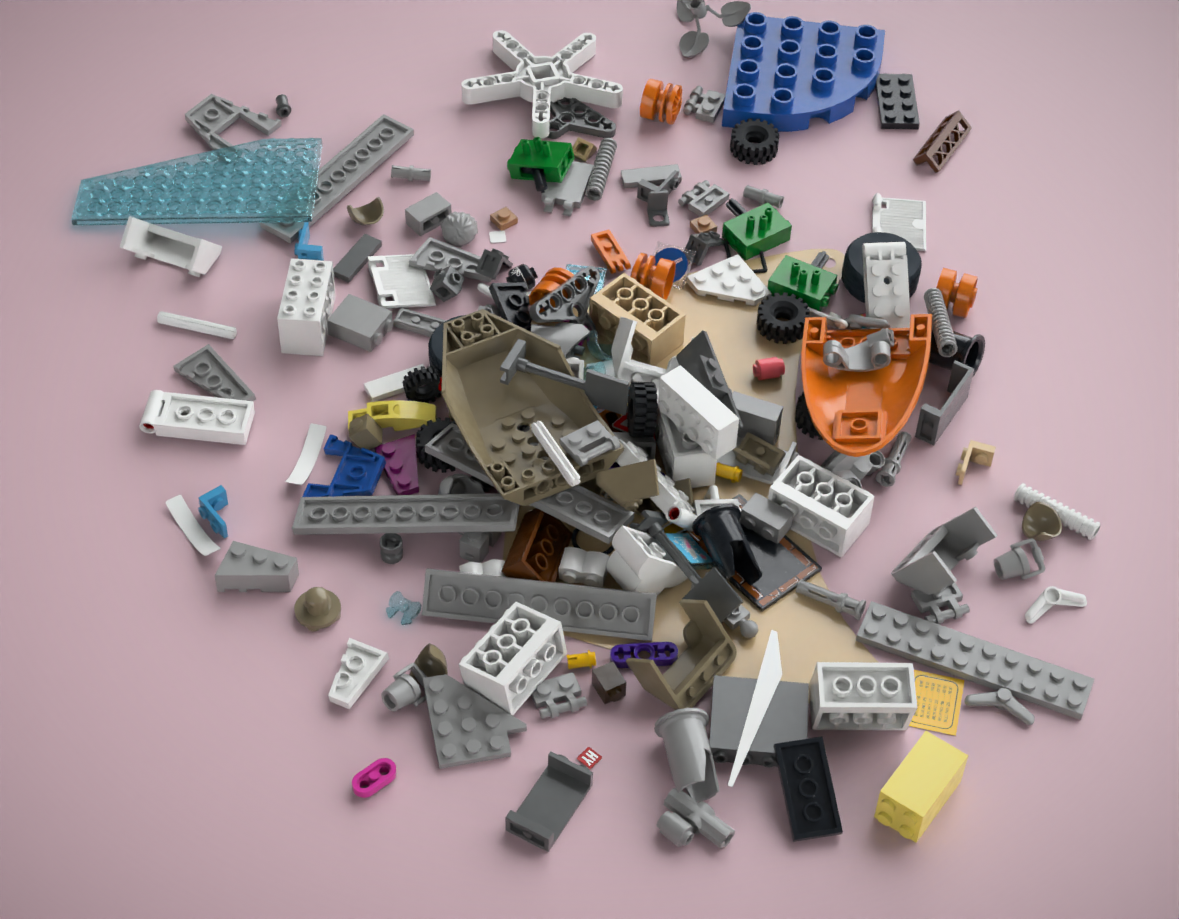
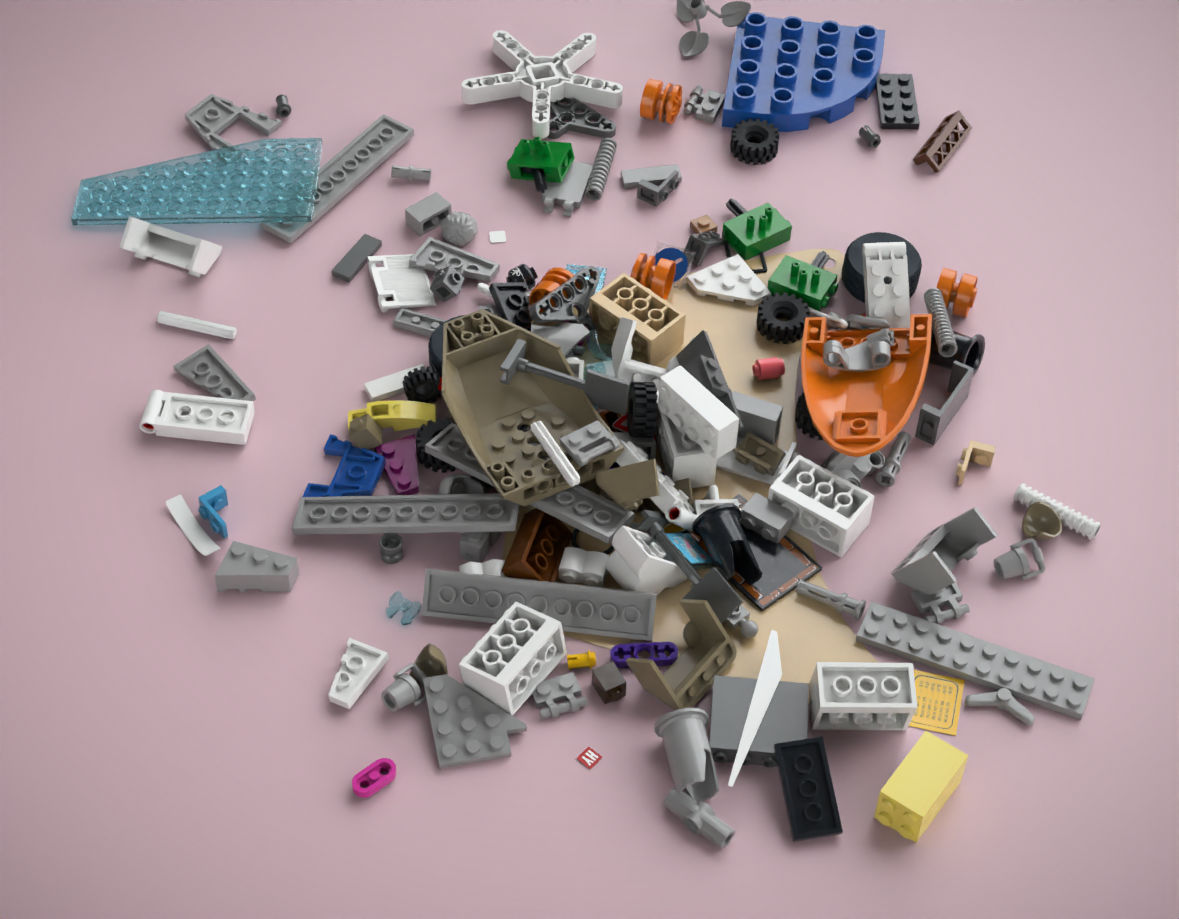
white brick [277,258,336,356] -> none
white sticker [285,423,327,485] -> none
dark azure bracket [294,222,324,261] -> none
dark tan plate [294,587,341,632] -> none
light grey brick [327,294,394,352] -> none
dark tan helmet [347,197,384,225] -> none
dark grey bracket [475,248,513,280] -> none
medium nougat plate [490,207,518,231] -> none
dark grey panel [505,751,593,852] -> none
tan slope [572,137,597,162] -> none
orange hinge [591,229,631,274] -> none
dark grey bracket [647,191,670,227] -> none
light grey brick [657,811,694,847] -> none
light grey plate [678,180,730,217] -> none
yellow pin [715,462,743,483] -> none
light grey pin [743,185,784,208] -> none
white window [872,193,926,252] -> none
white piece [1025,586,1087,624] -> none
none -> dark grey pin [859,125,881,148]

